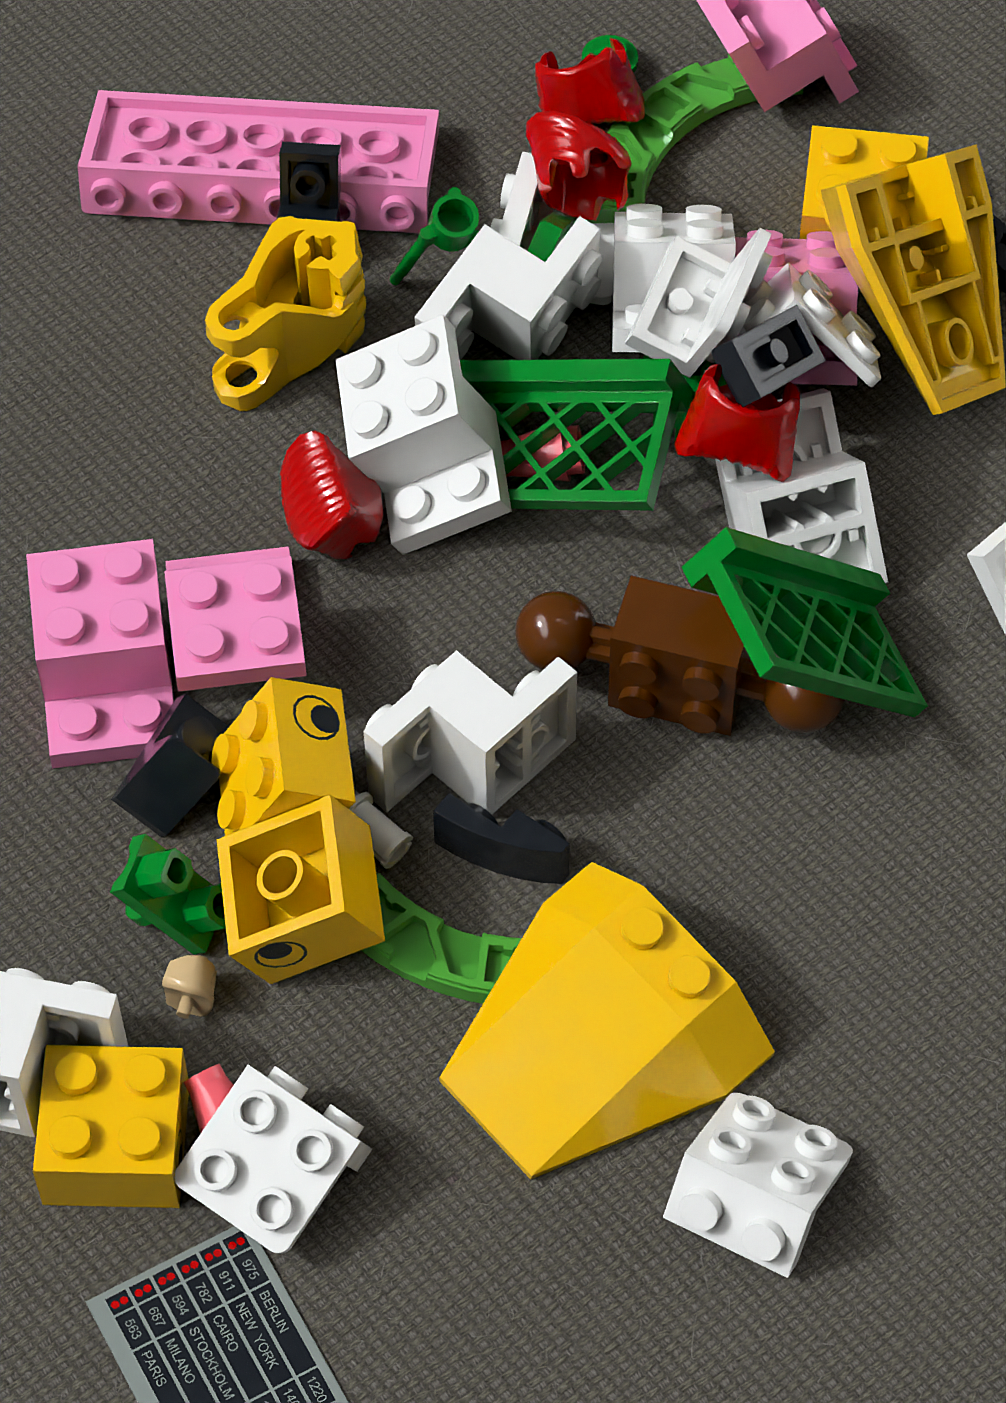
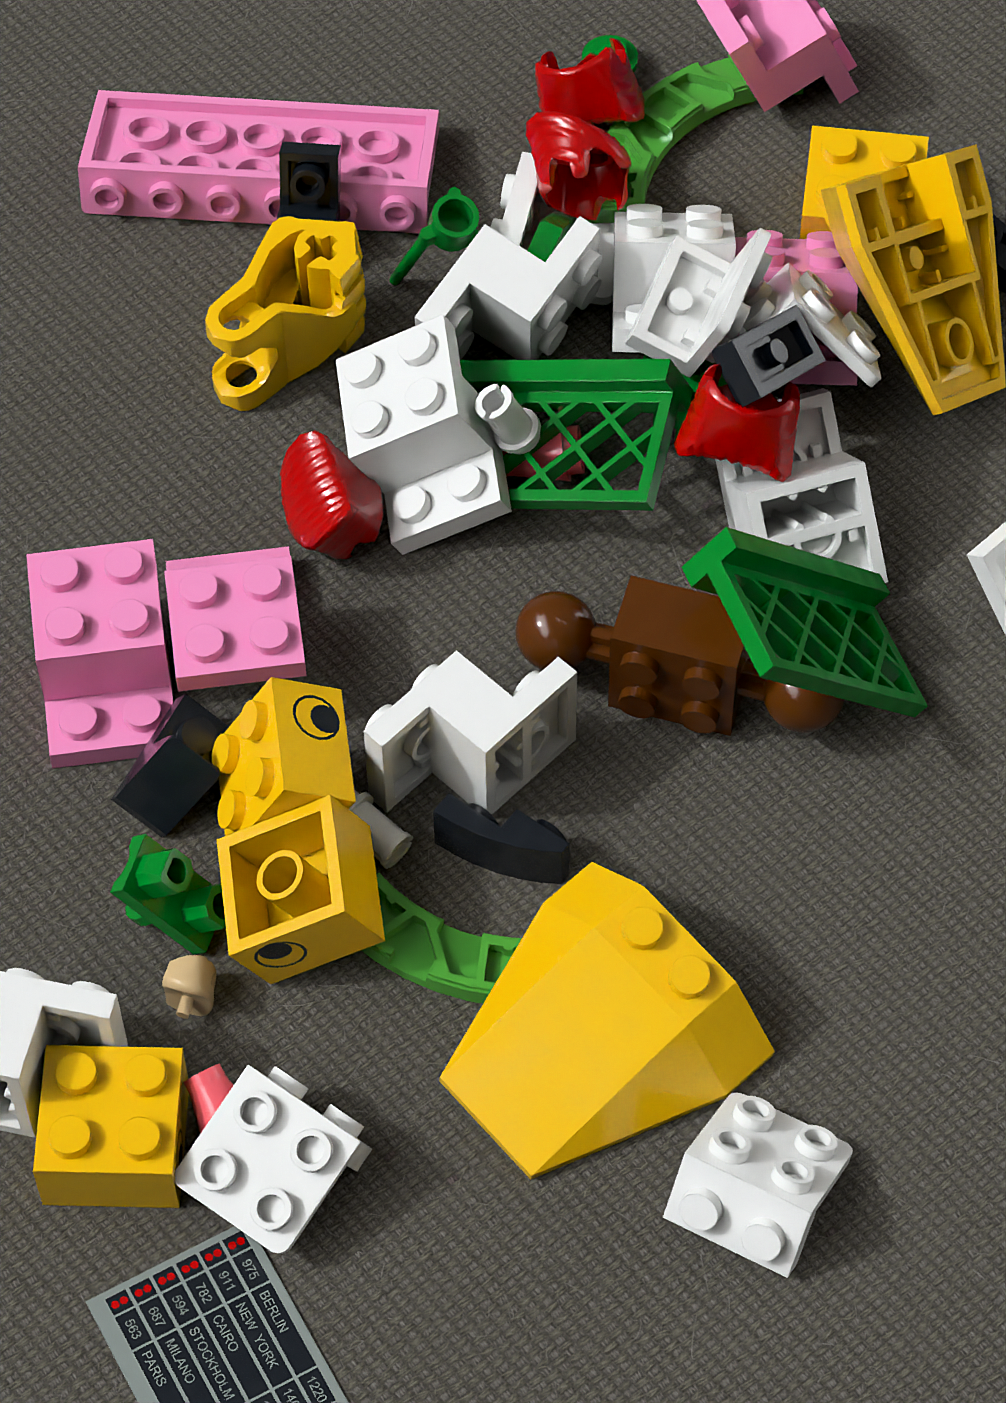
none -> white pin [475,384,541,454]

